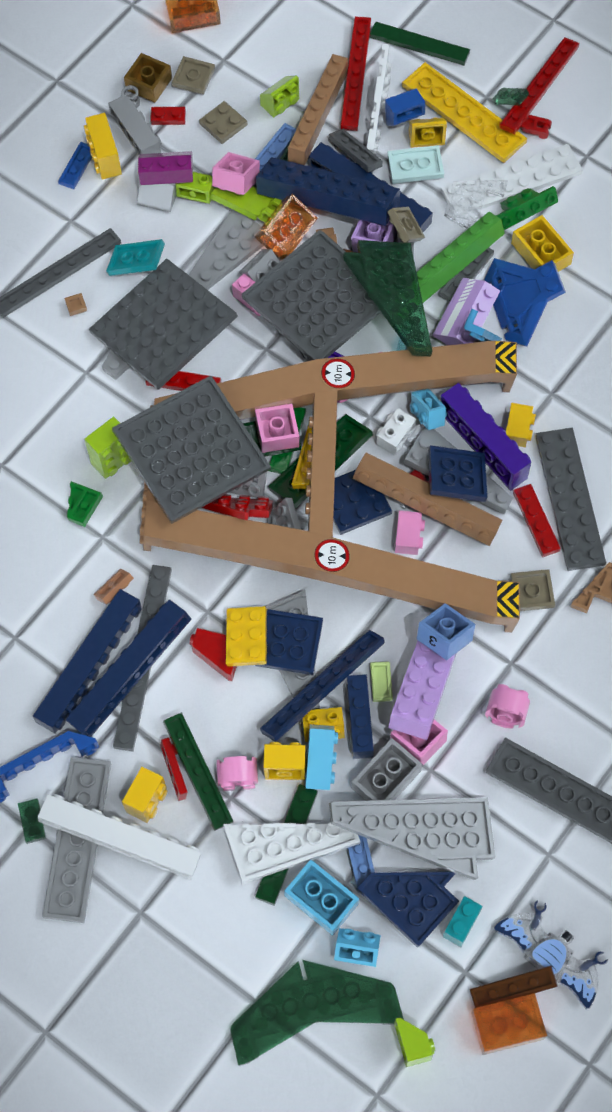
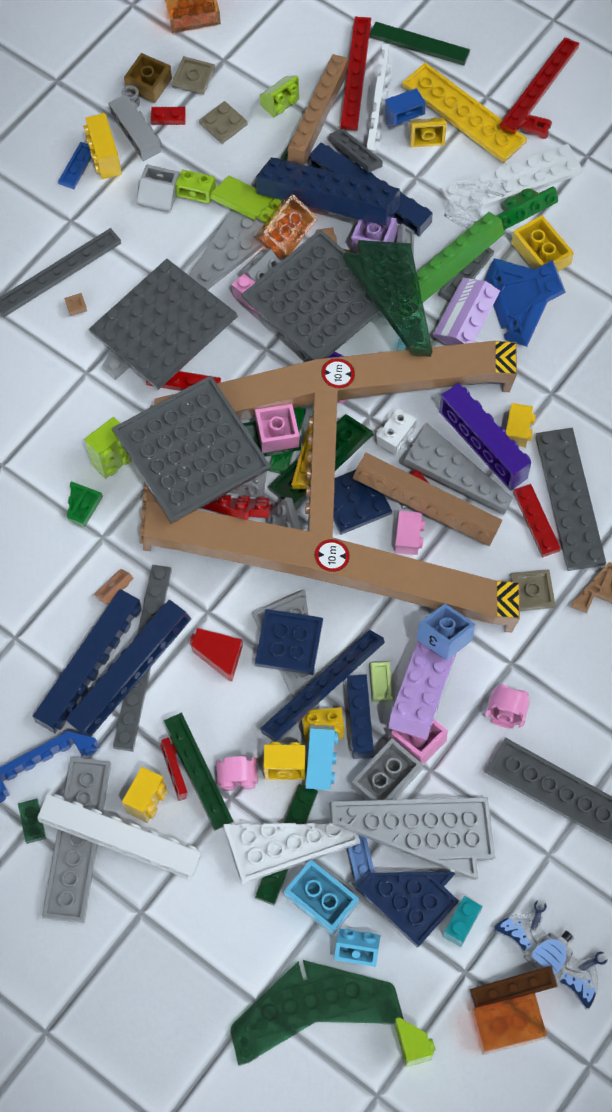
teal plate [106,239,165,276] -> none
magenta slope [138,151,193,185] -> none
bright pink brick [212,152,260,195] -> none
yellow plate [226,606,267,666] -> none
medium blue plate [255,123,296,172] -> none
light aqua plate [387,145,444,184] -> none
dark tan plate [388,207,425,243] -> none
medium azure brick [410,389,447,430] -> none
dark blue plate [428,445,488,502] -> none
dark azure plate [464,308,502,342] -> none
clear green plate [492,87,529,105] -> none

